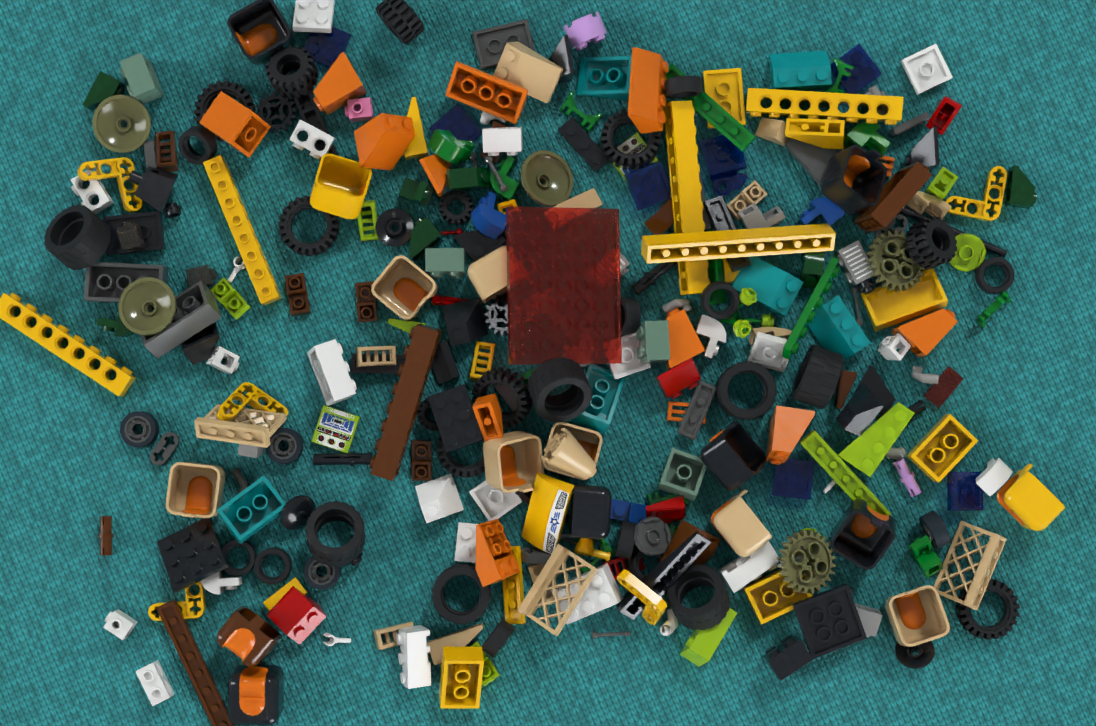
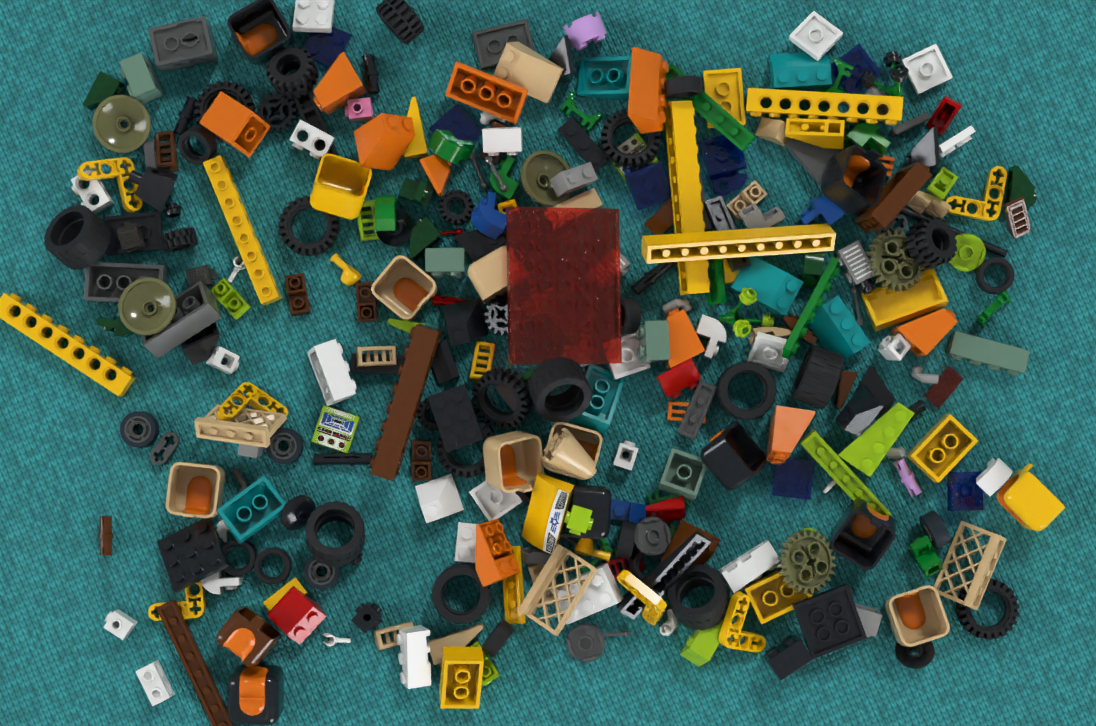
dark green slope [446,167,490,191] -> none
orange slope [472,394,503,441] -> none
black tyre [701,281,739,319] -> none
tan piece [711,489,772,557] -> none
none -> dark grey piece [148,16,219,72]
none -> black tyre [161,227,199,252]
none -> black pin [173,96,198,136]
none -> white piece [216,520,228,543]
none -> yellow bar [330,253,362,286]
none -> black brick [351,602,383,633]
none -> black pin [362,54,380,94]
none -> green brick [375,195,397,231]
none -> light grey brick [550,162,598,197]
none -> lime brick [564,504,594,536]
none -> dark grey tile [567,623,605,662]
none -> white brick [613,440,639,471]
none -> yellow beam [718,591,766,652]
none -> reddish brown slope [781,314,817,345]
none -> white plate [788,11,843,61]
none -> black plant [859,51,909,103]
none -> white plate [938,125,976,158]
none -> sand green brick [946,331,1030,376]
none -> slope [1005,197,1031,238]

